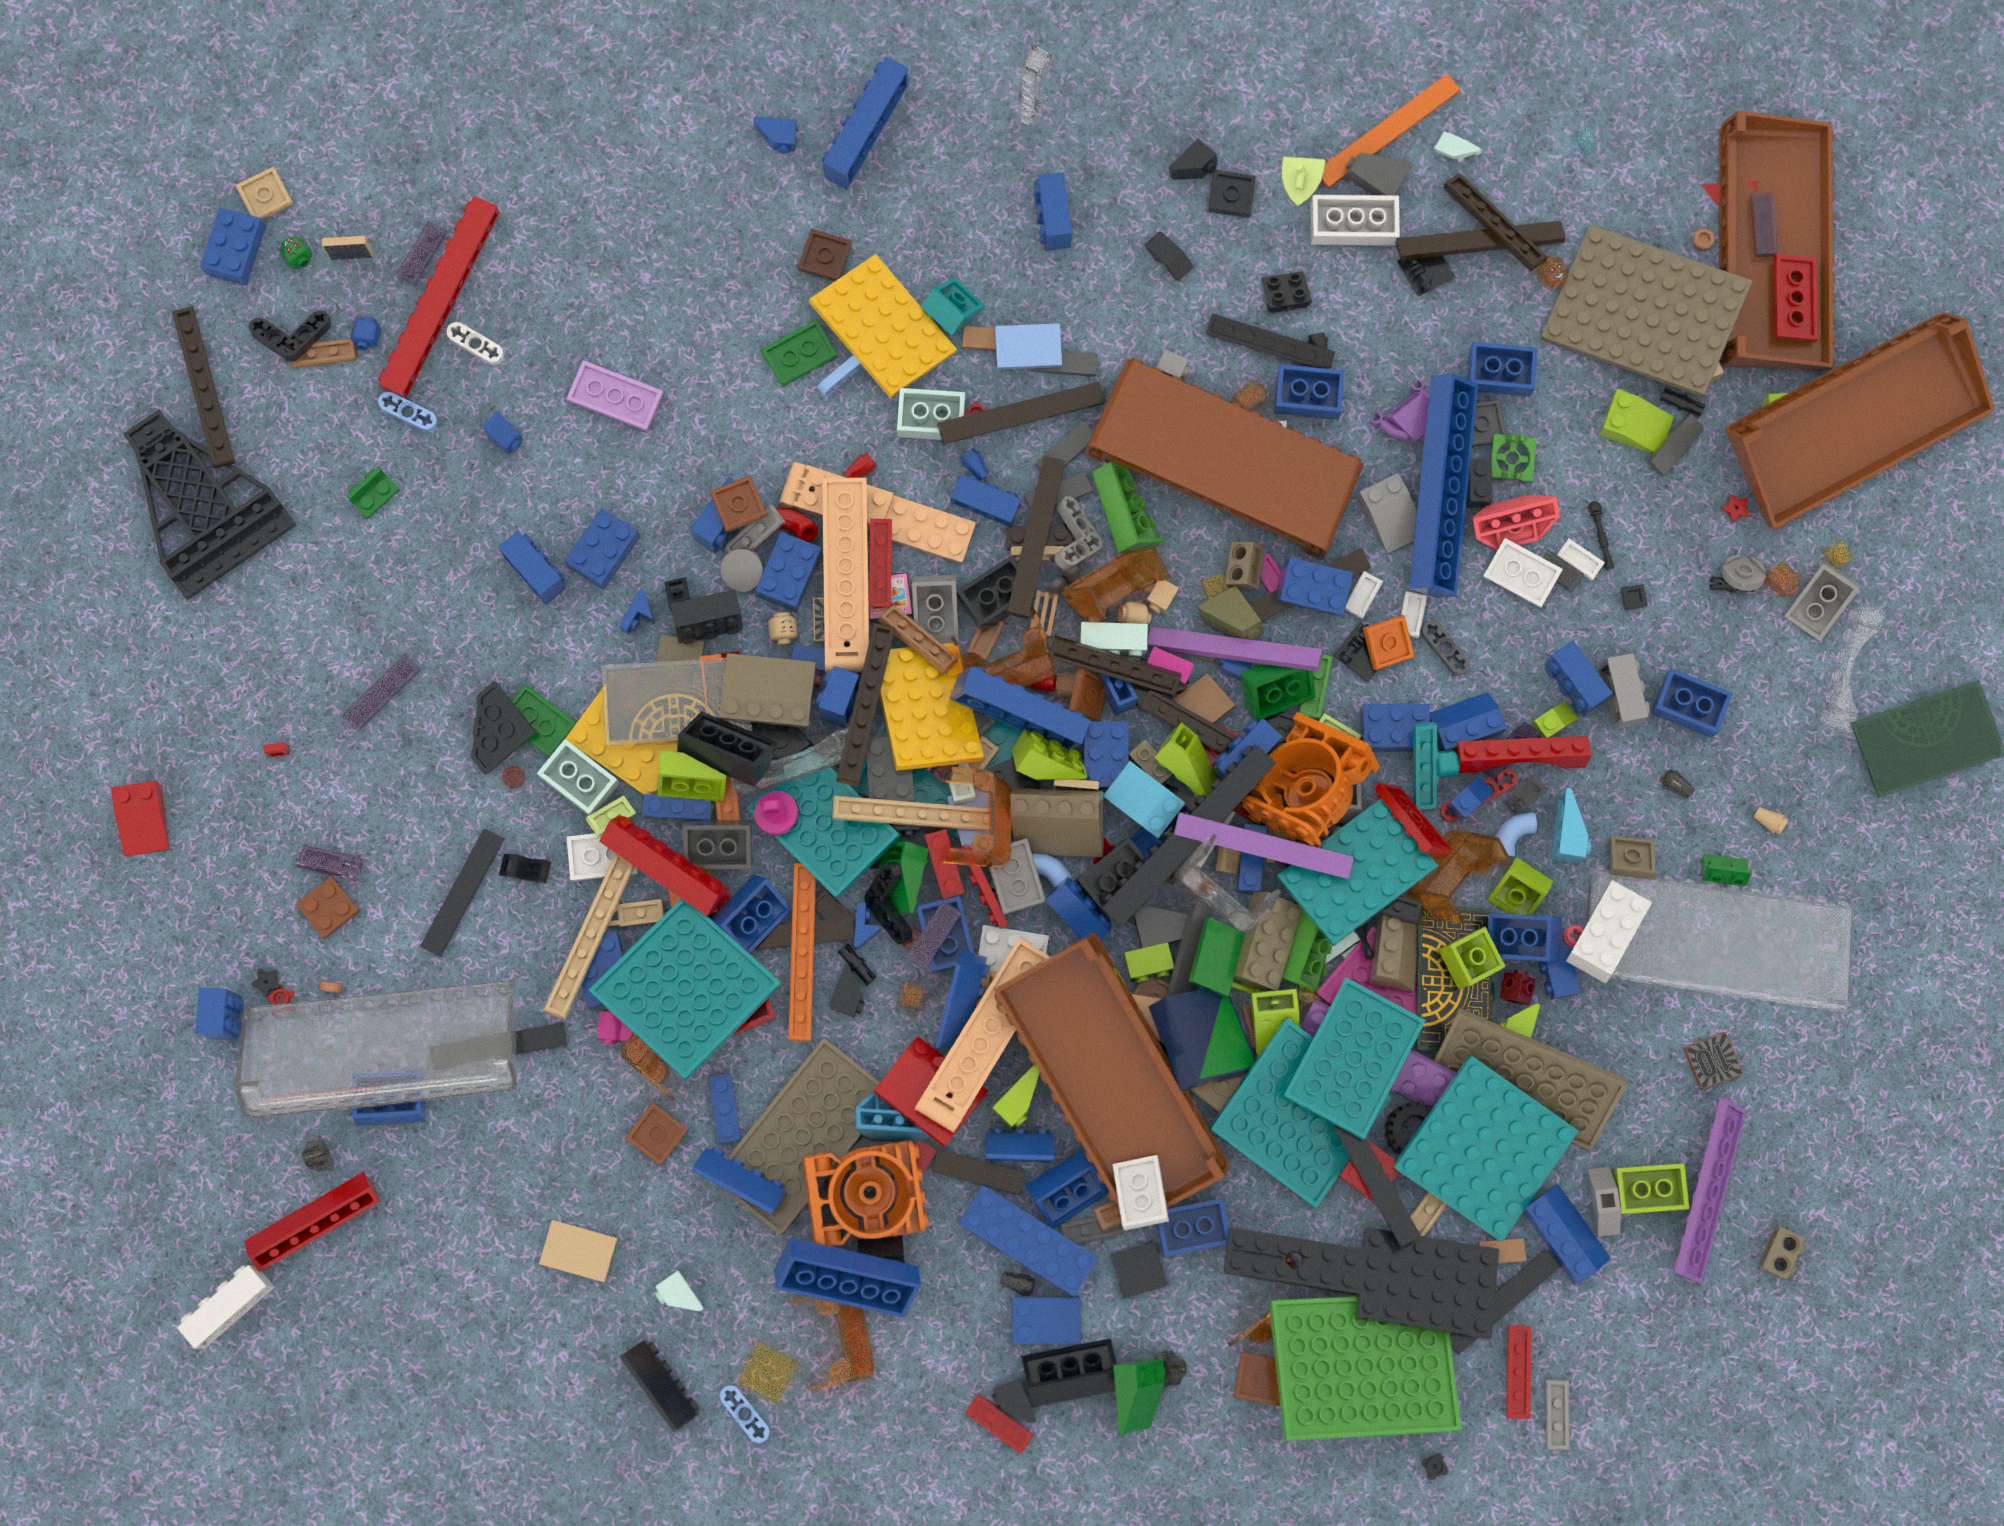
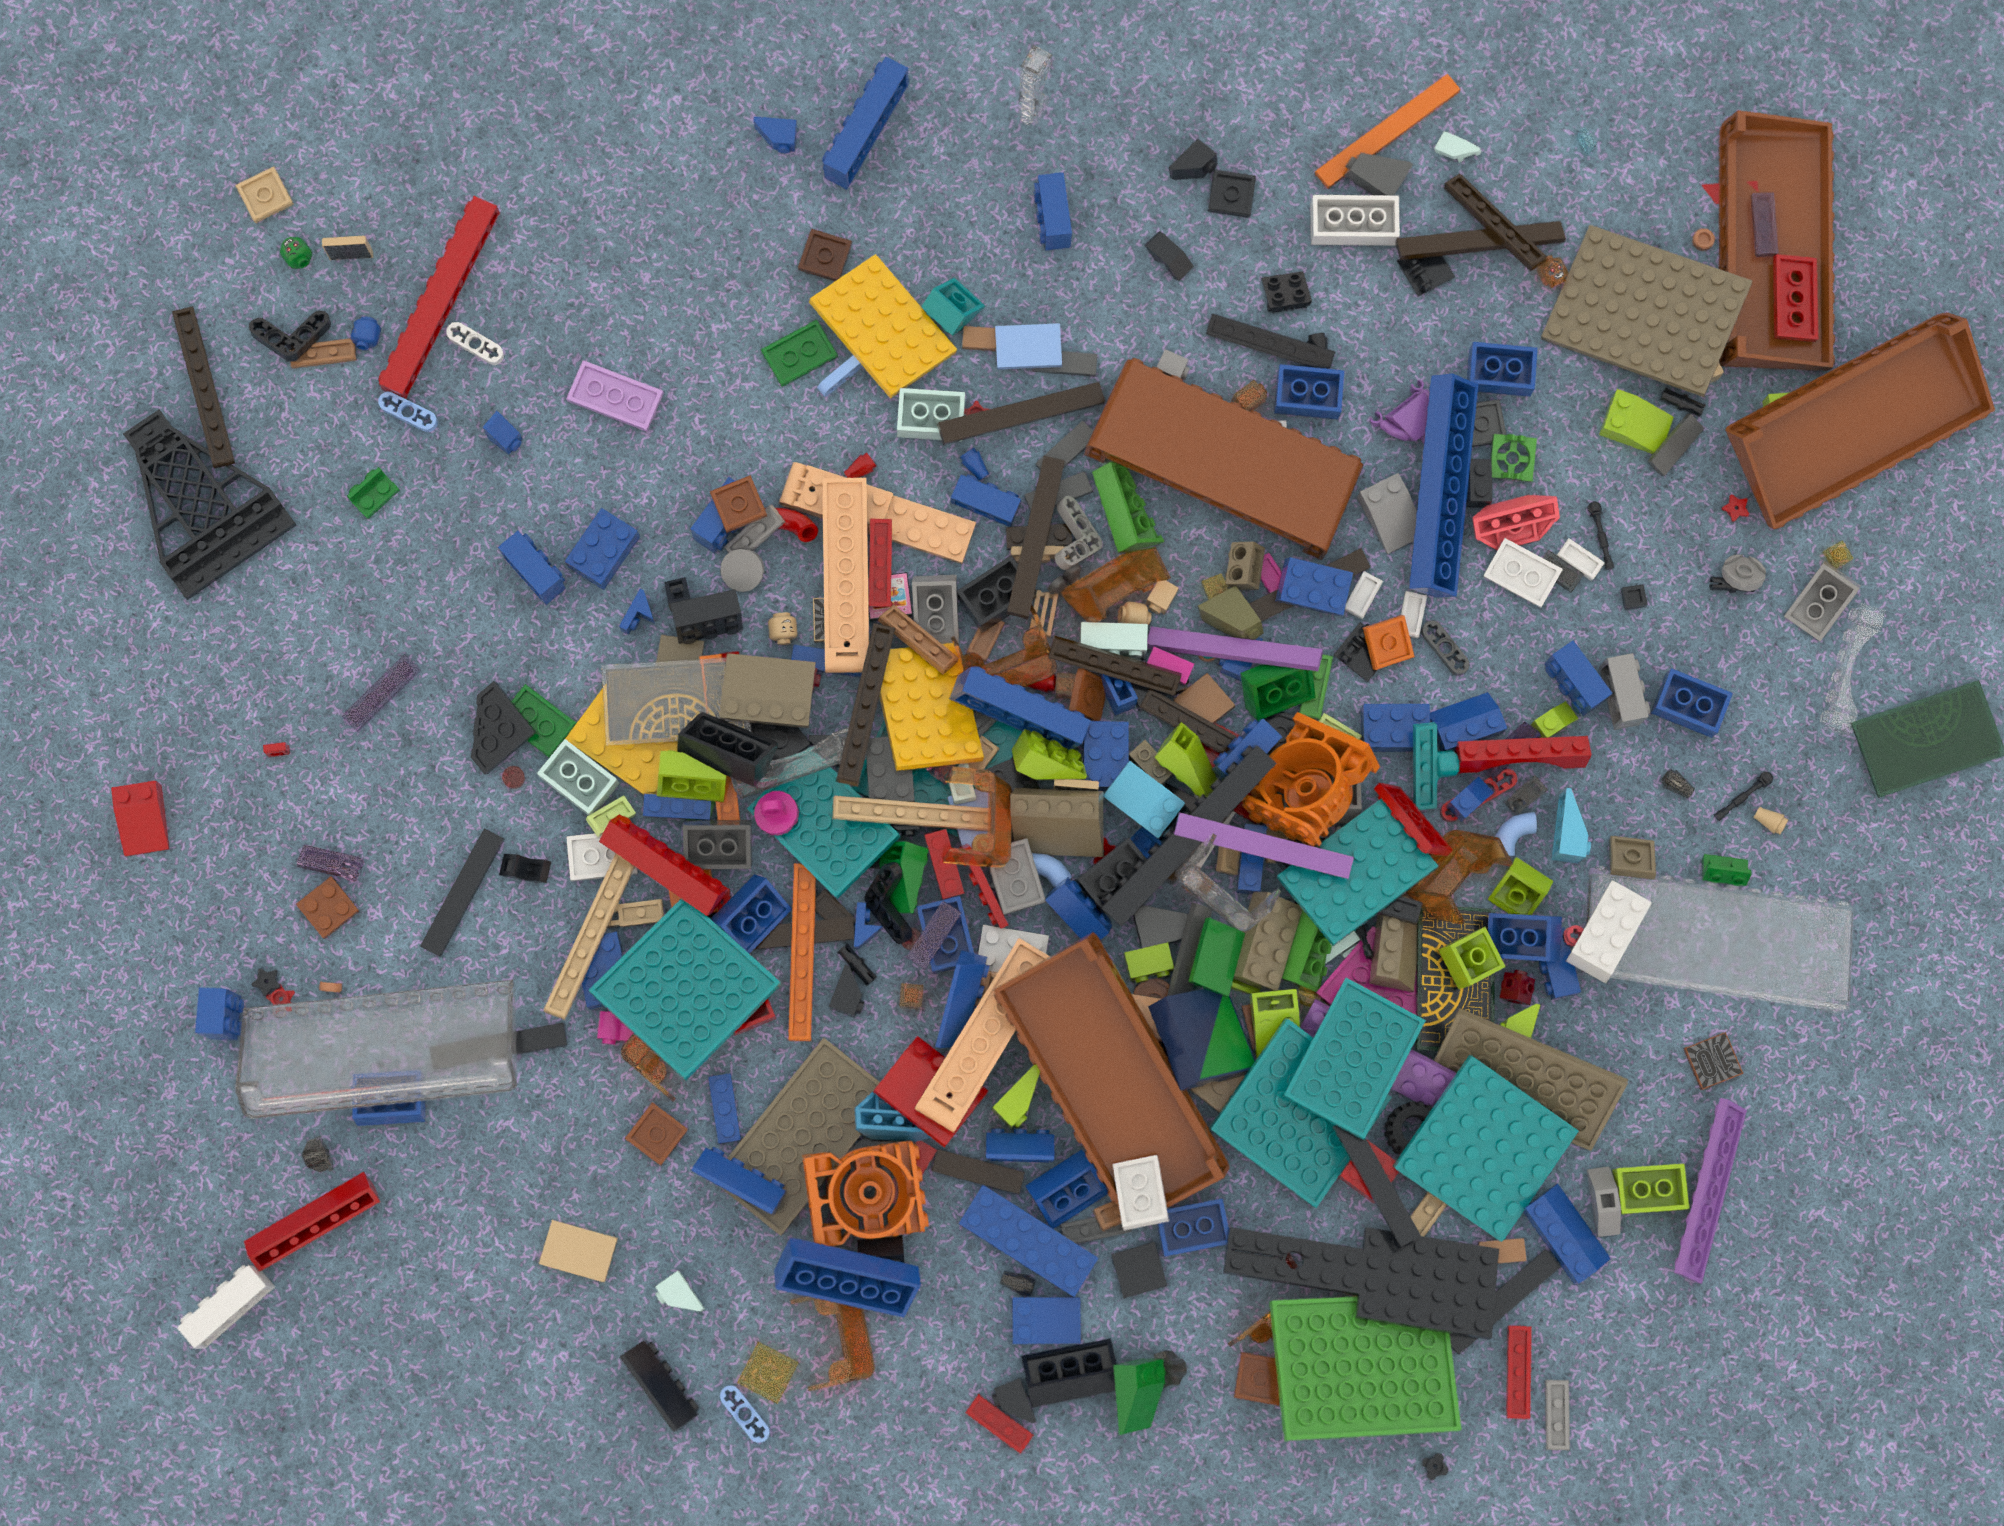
blue brick [200,207,266,286] -> none
clear purple plate [396,221,448,286] -> none
blue brick [755,532,822,613] -> none
blue brick [816,666,860,728] -> none
yellowish green shield [1282,157,1326,206] -> none
dark tan brick [1757,1226,1805,1280] -> none
clear orange brick [1764,561,1801,598] -> none
none -> black piece [1714,771,1773,821]

